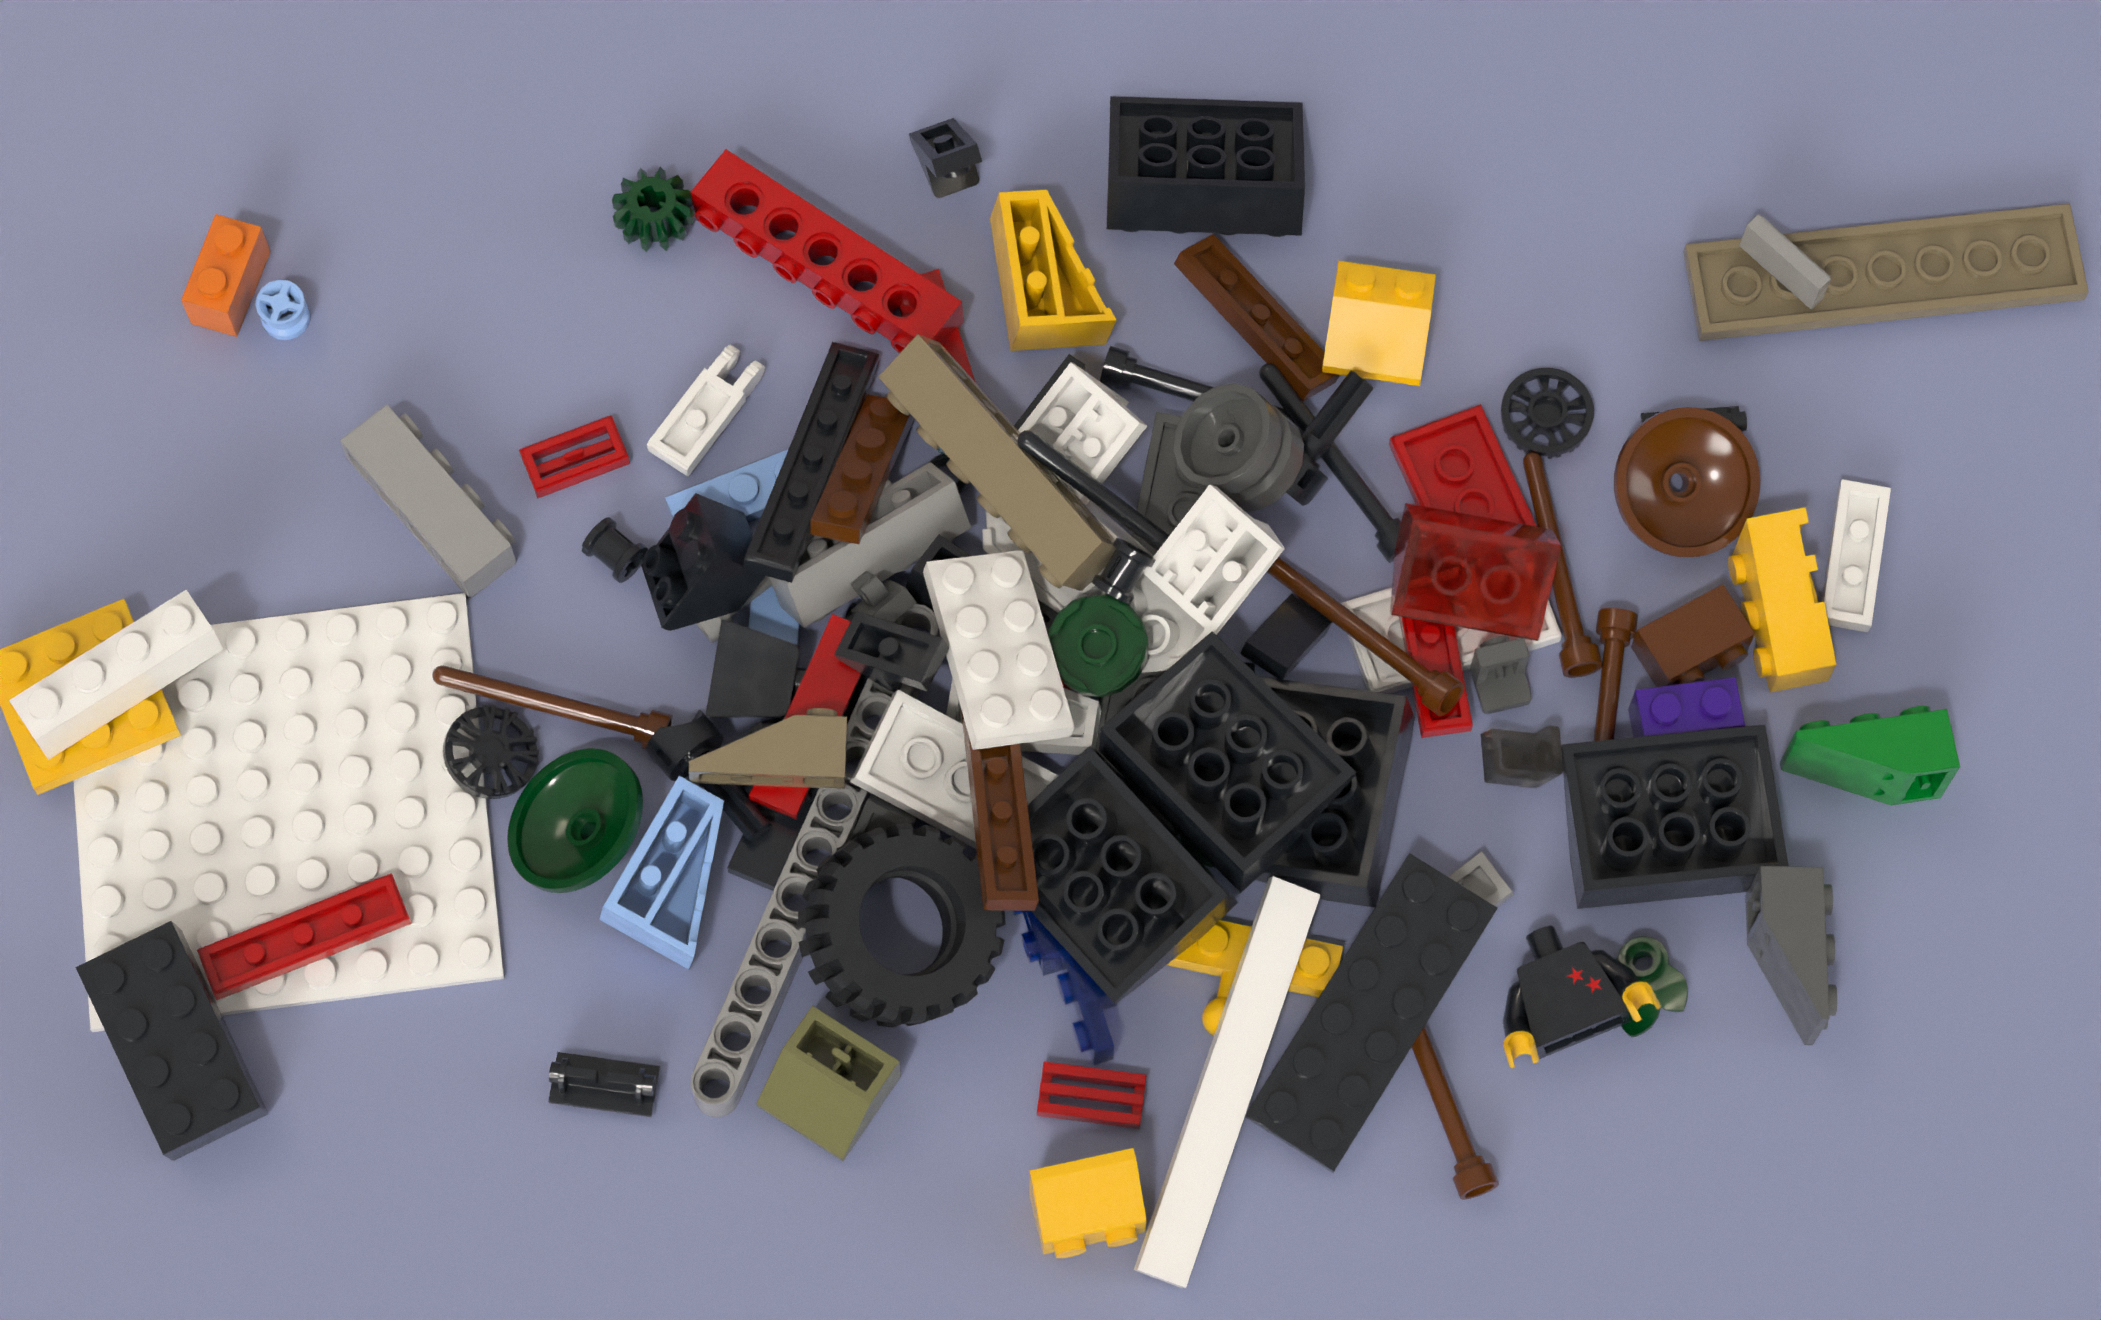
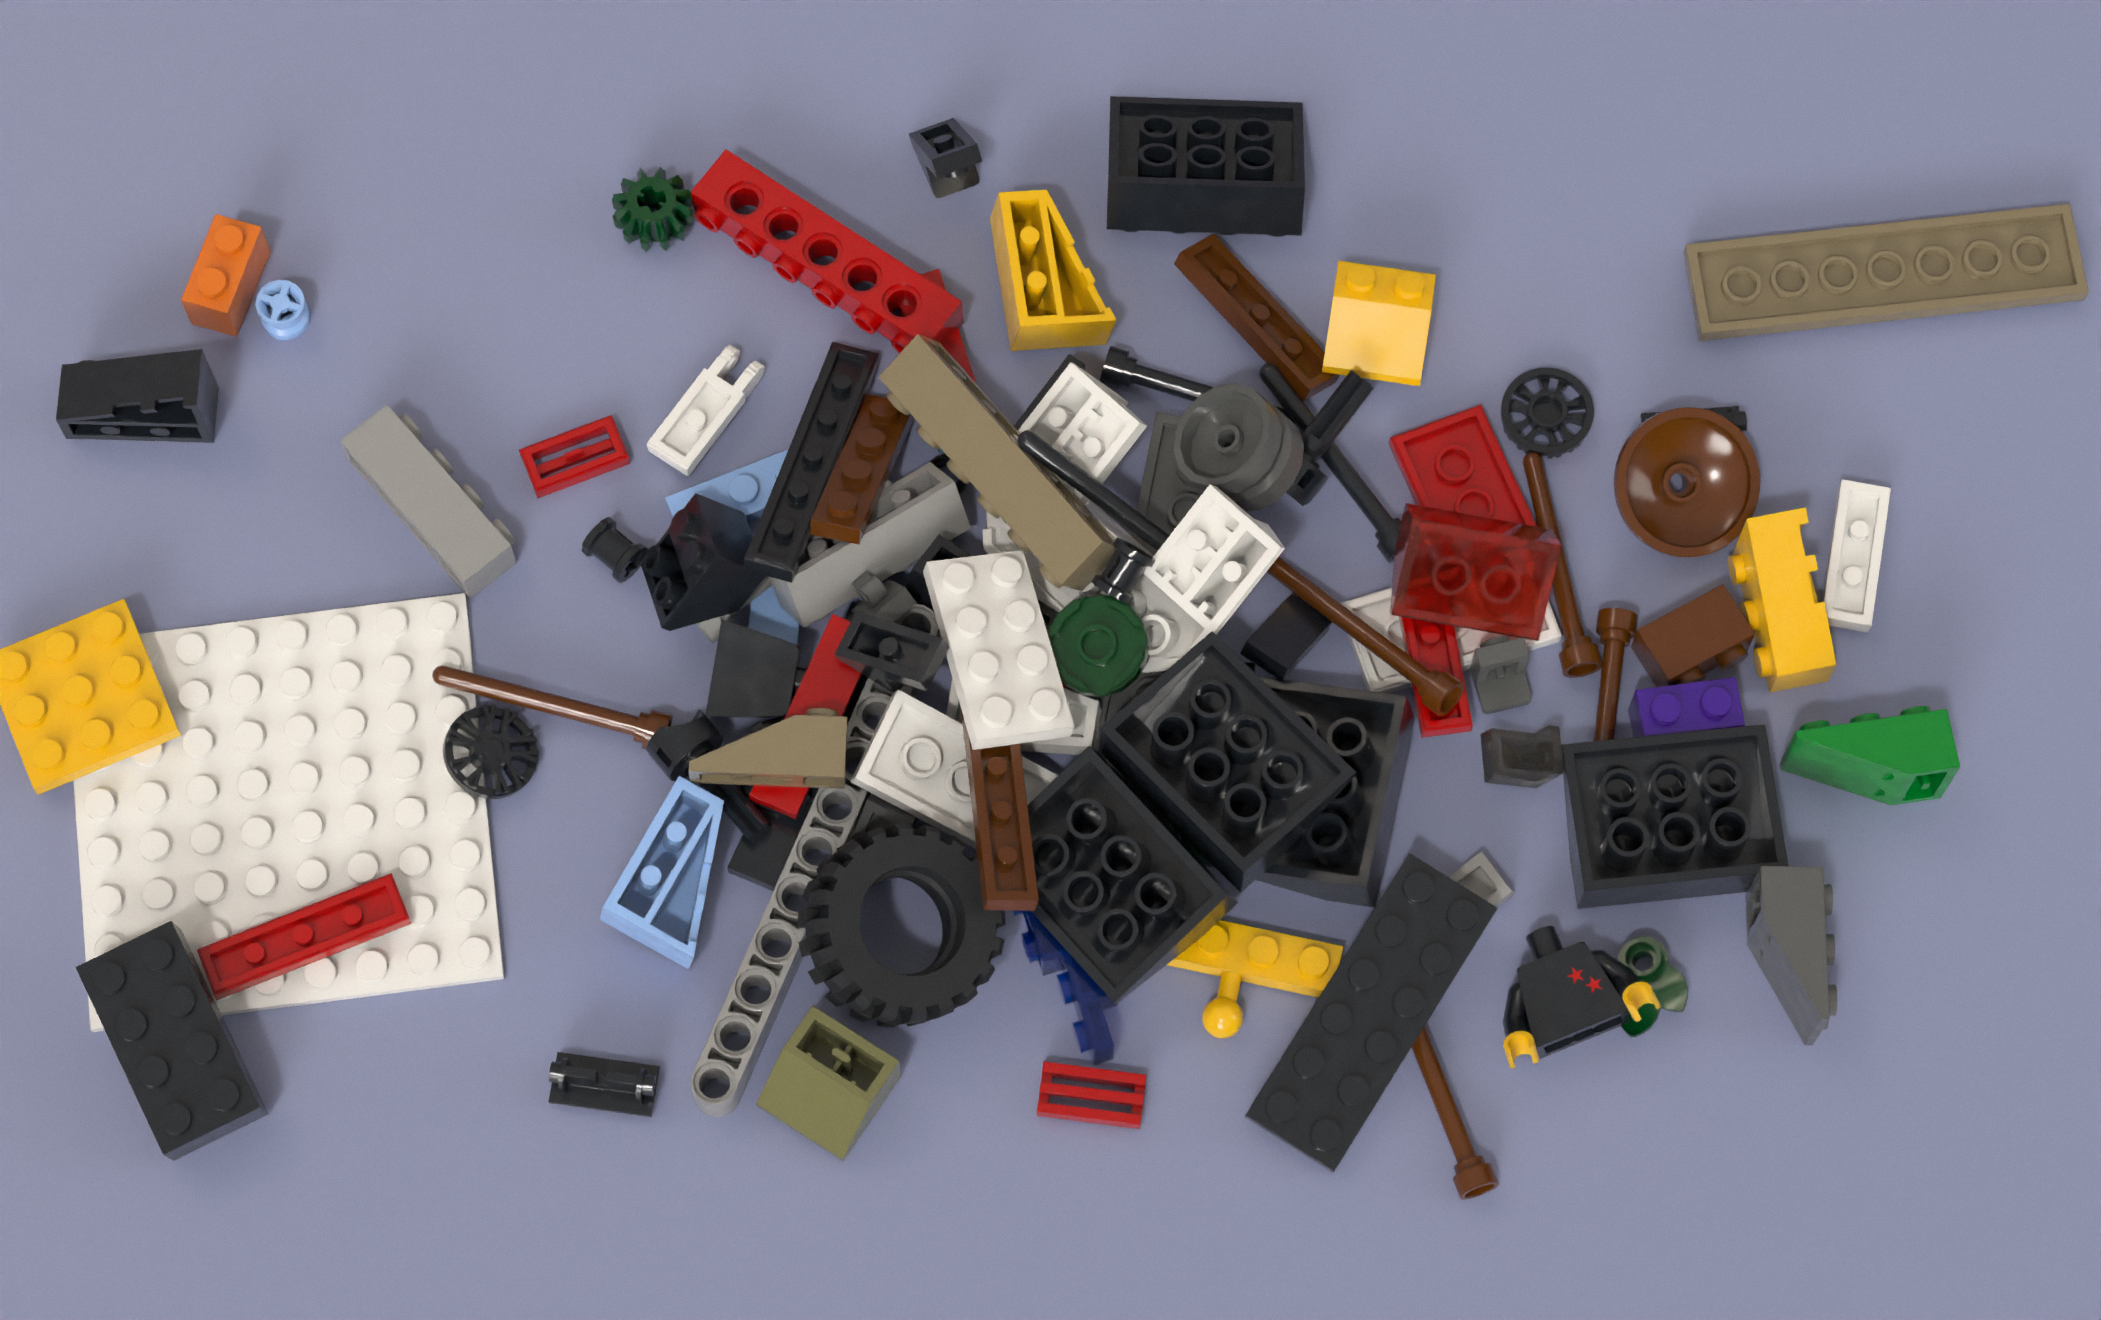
white brick [9,590,223,760] -> none
dark green dish [507,748,643,893] -> none
yellow slope [1029,1148,1147,1258] -> none
white tile [1134,876,1320,1288] -> none
light grey tile [1739,214,1831,310] -> none
none -> black wedge [56,349,219,443]

